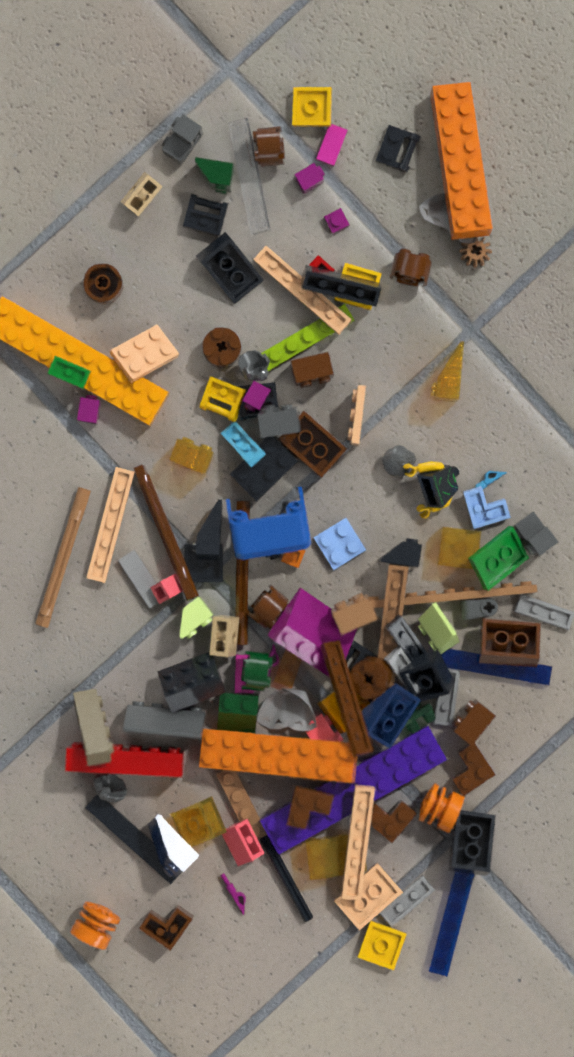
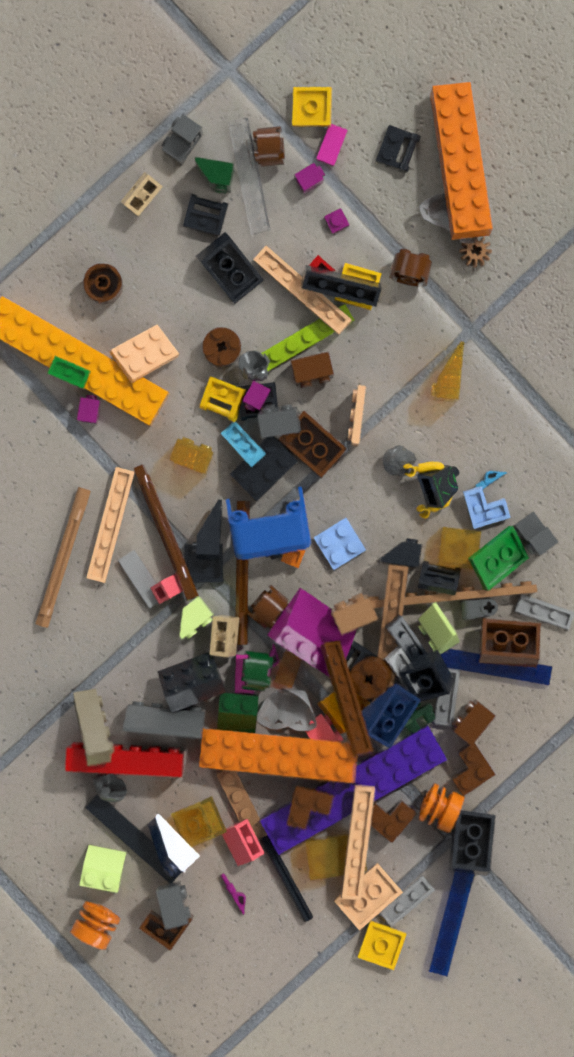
none -> yellowish green slope [79,845,126,893]
none -> dark grey brick [156,881,191,930]
none -> black plate [418,561,461,596]

